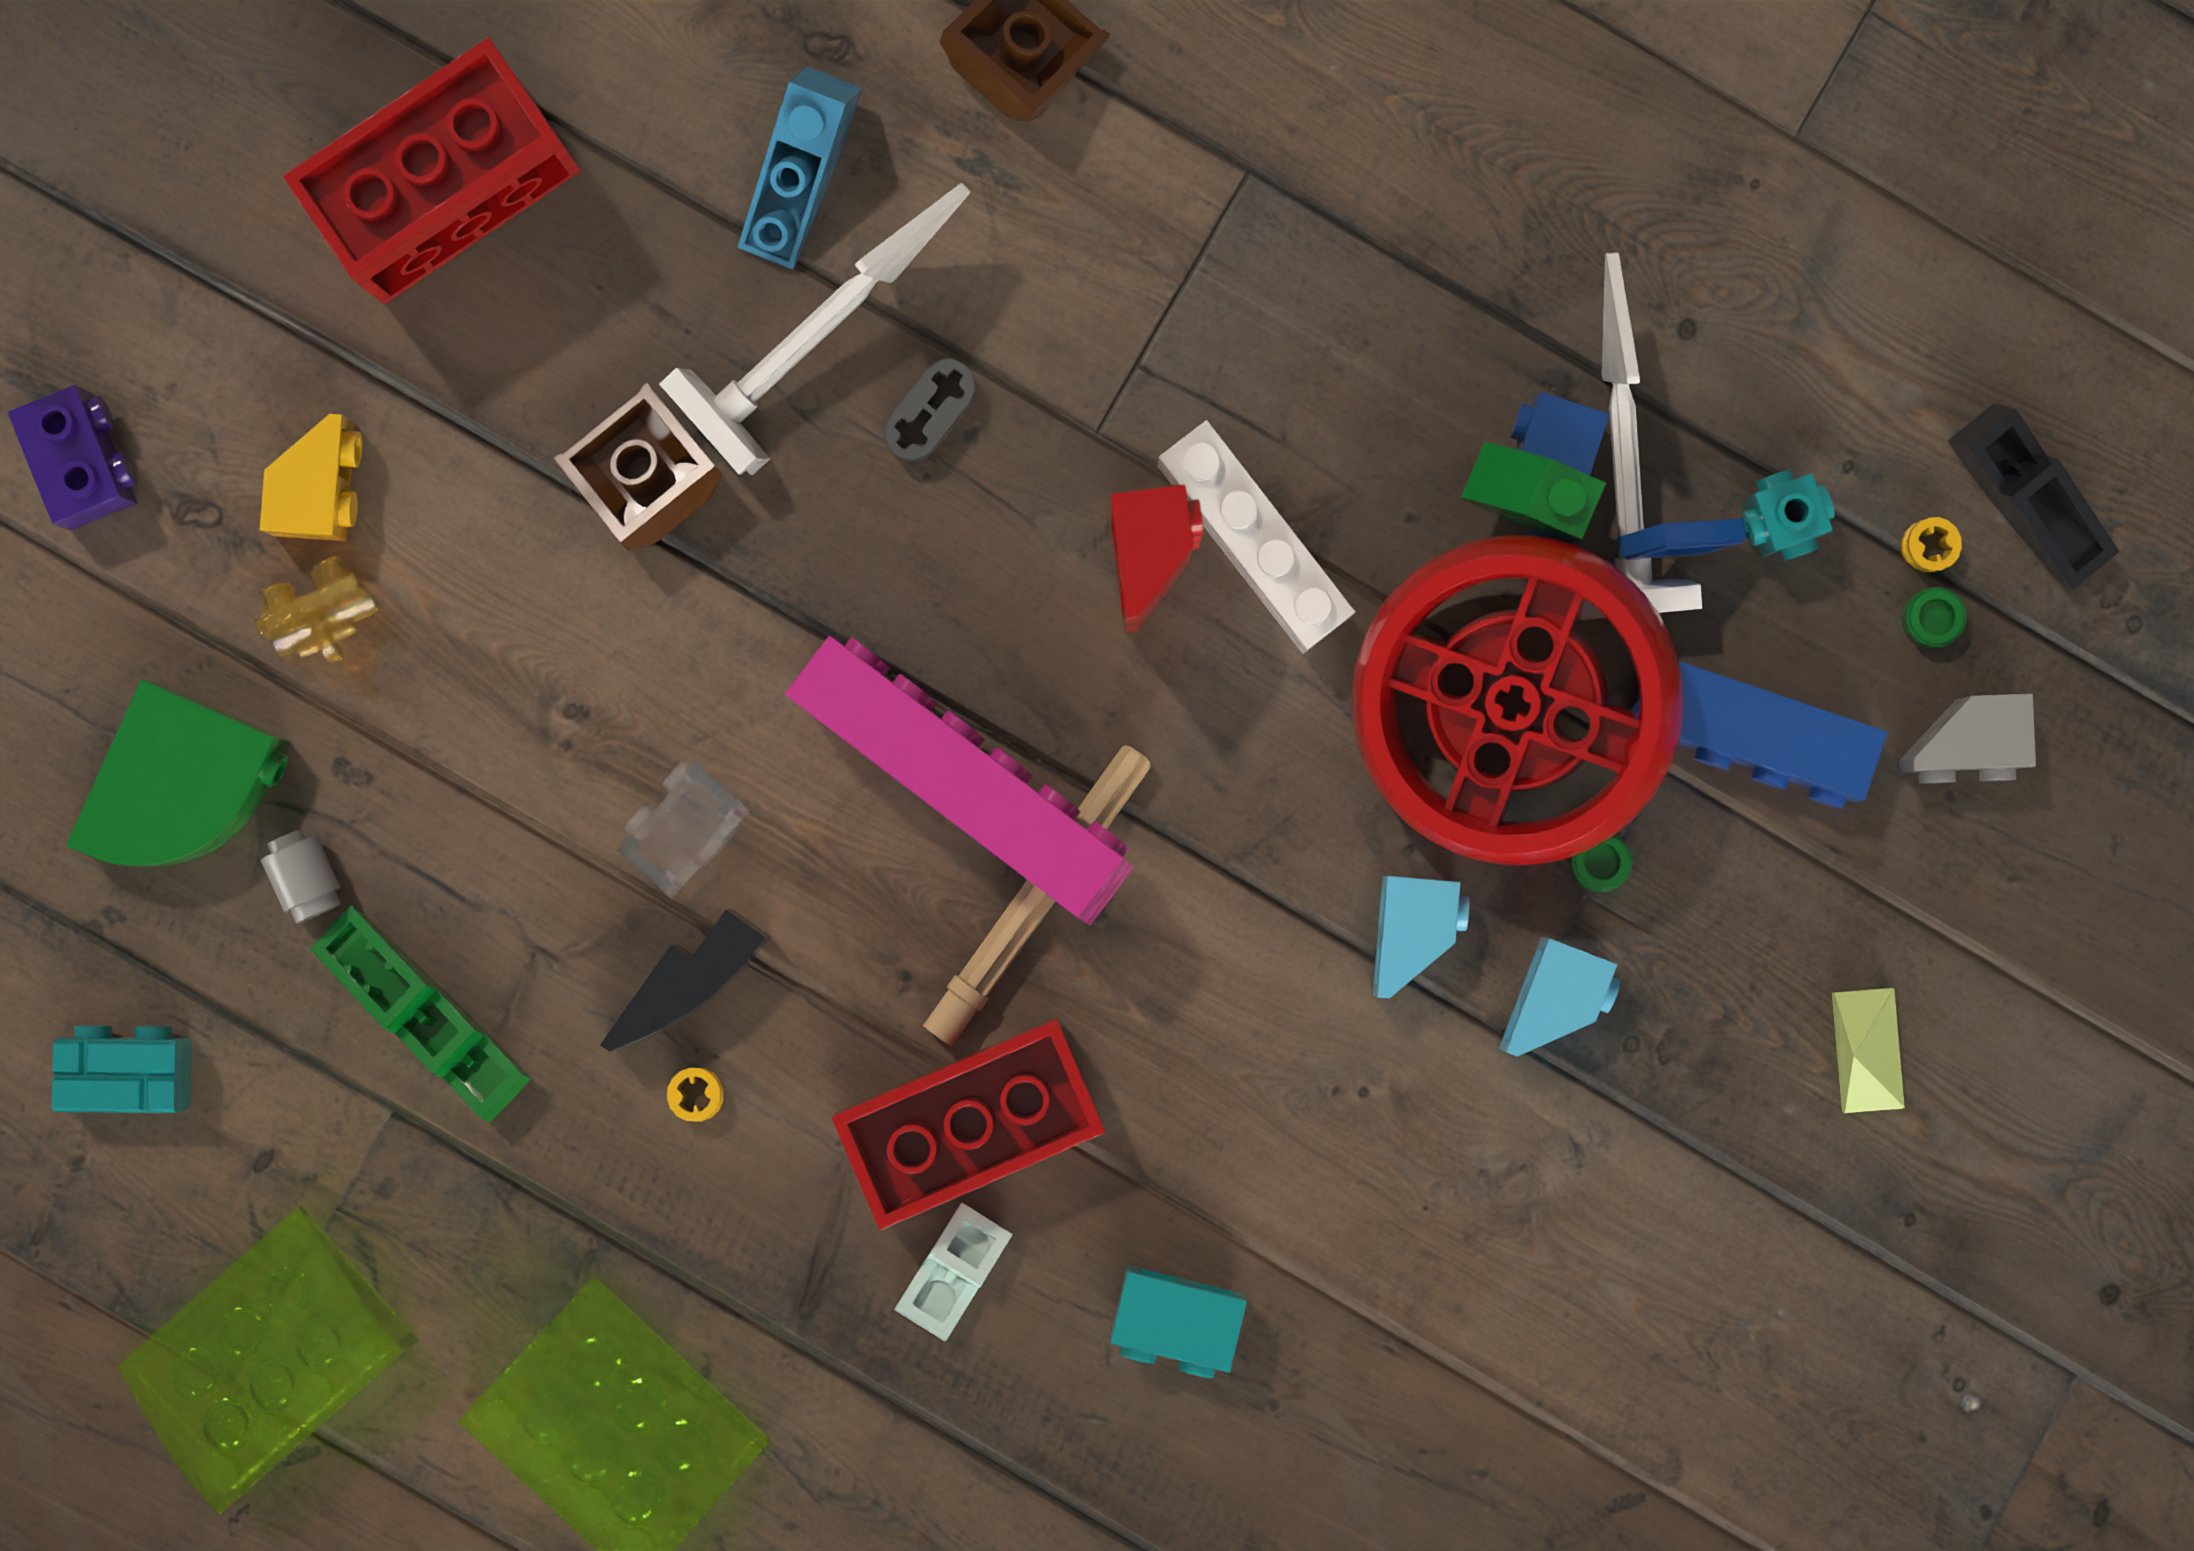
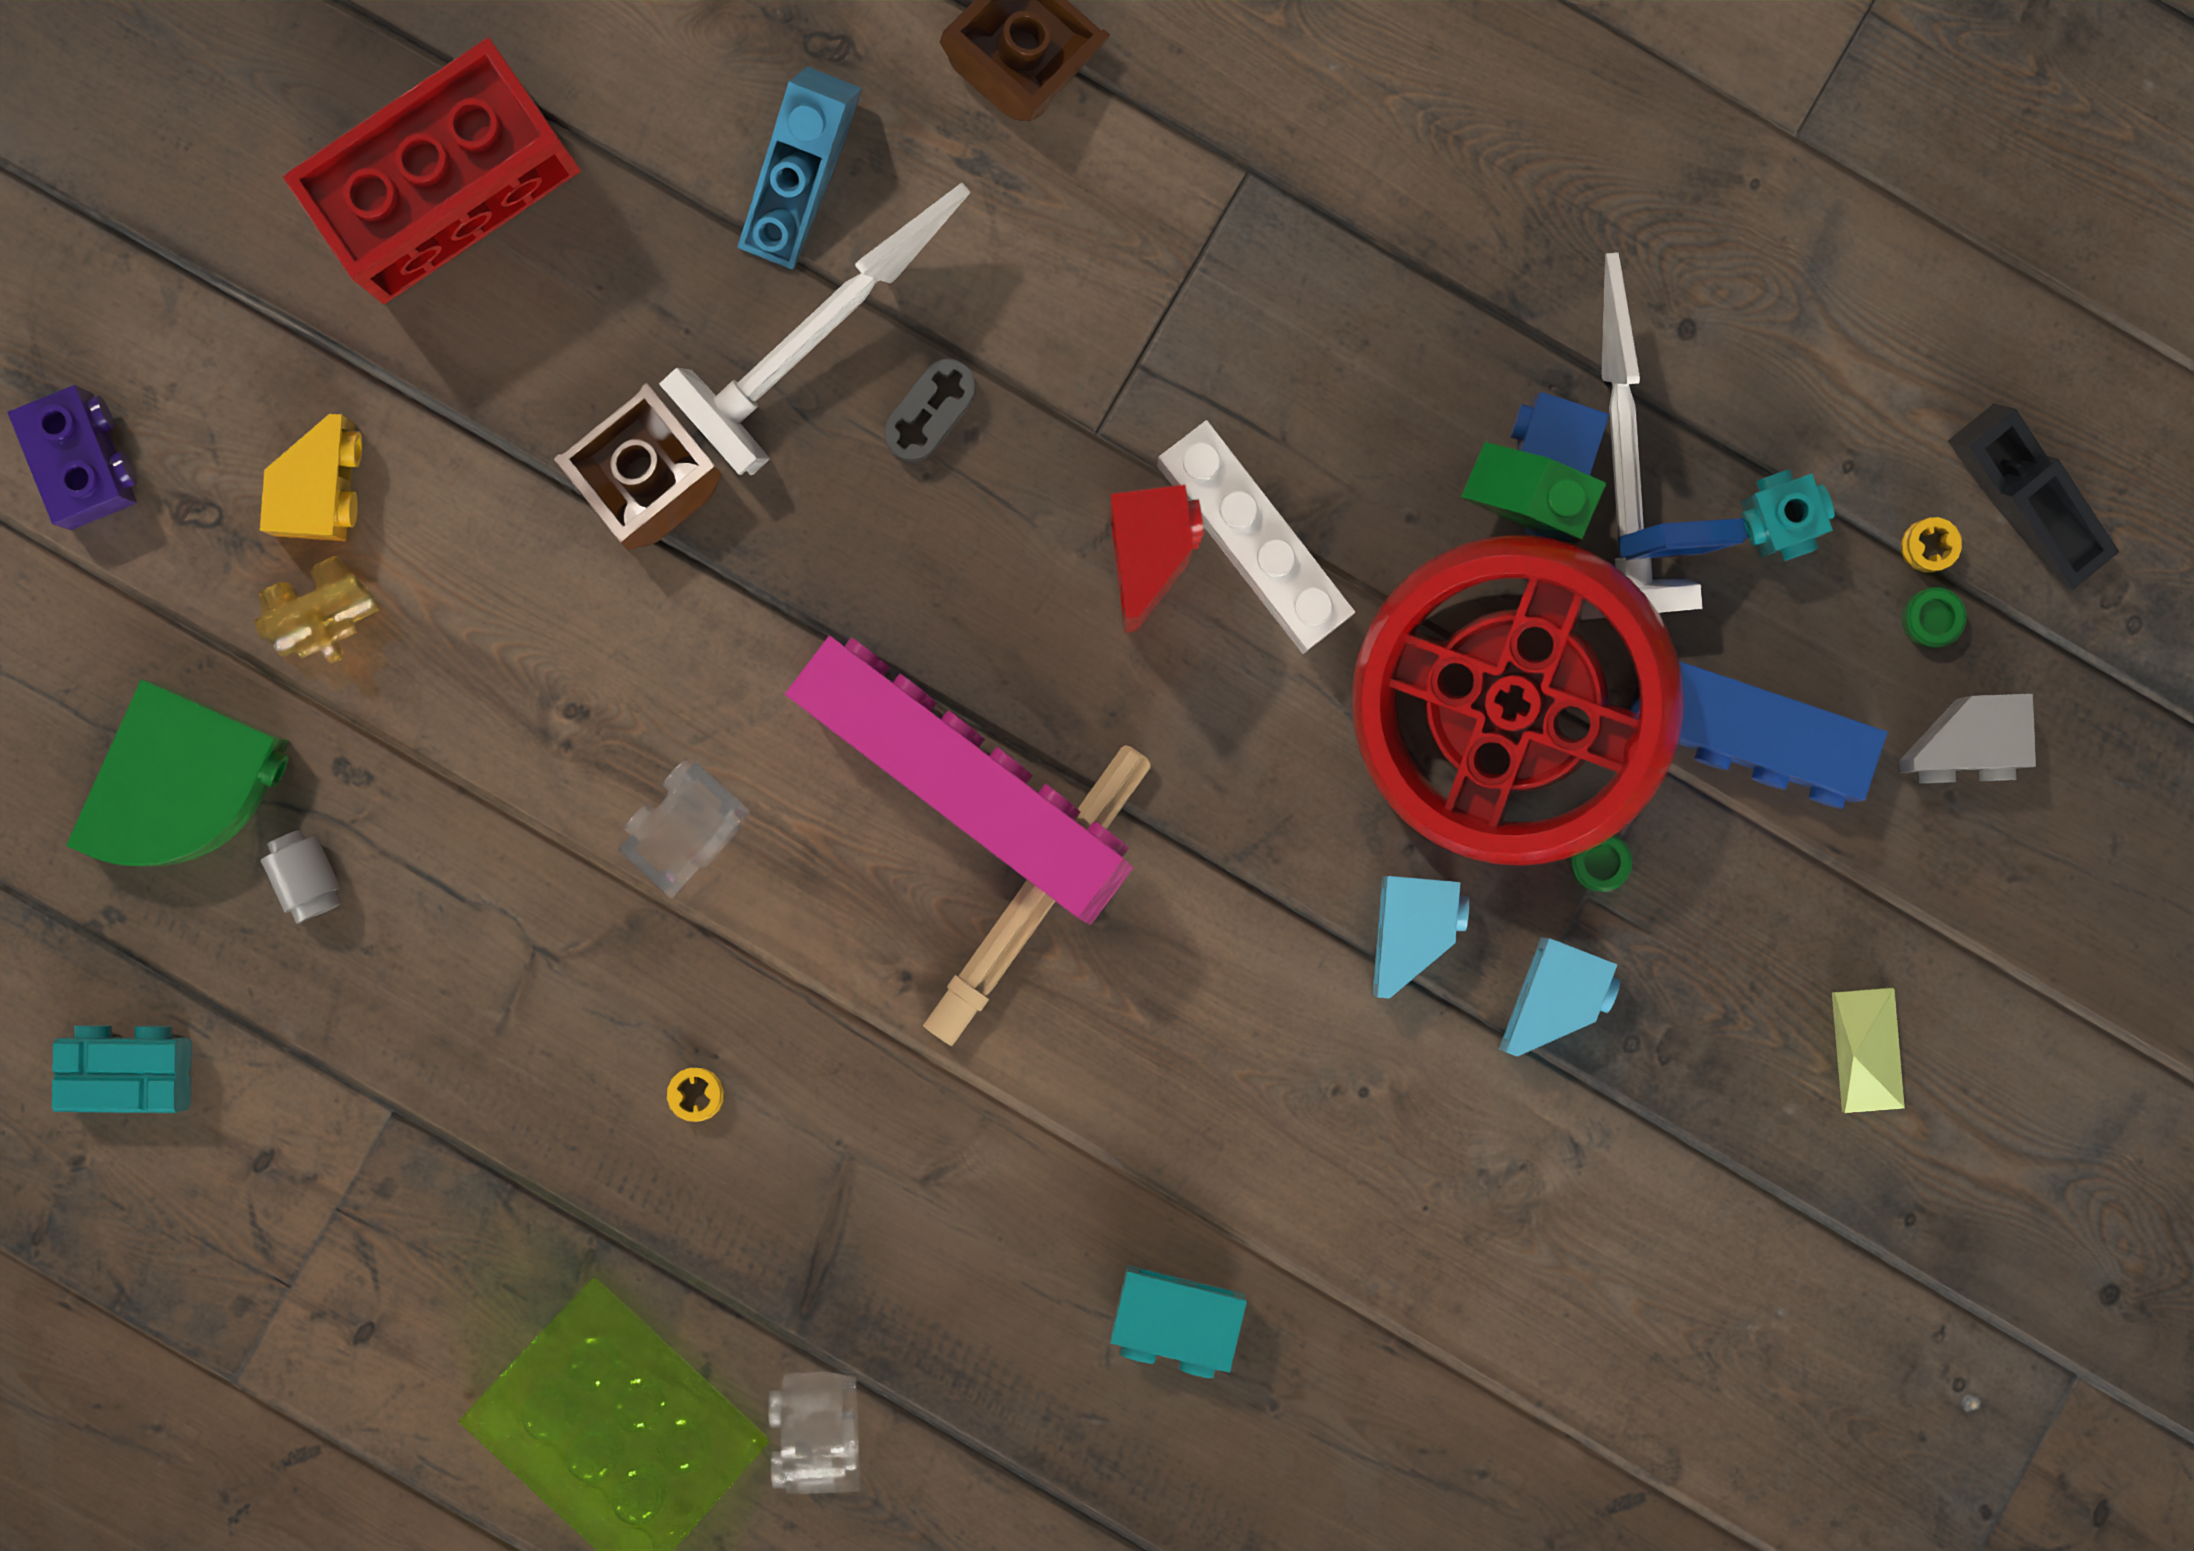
clear neon green slope [116,1206,419,1515] -> none
green slope [310,905,532,1122] -> none
black slope [600,909,771,1052] -> none
red brick [831,1016,1106,1231] -> none
light aqua slope [894,1202,1013,1342] -> none
none -> clear cylinder [769,1371,861,1494]

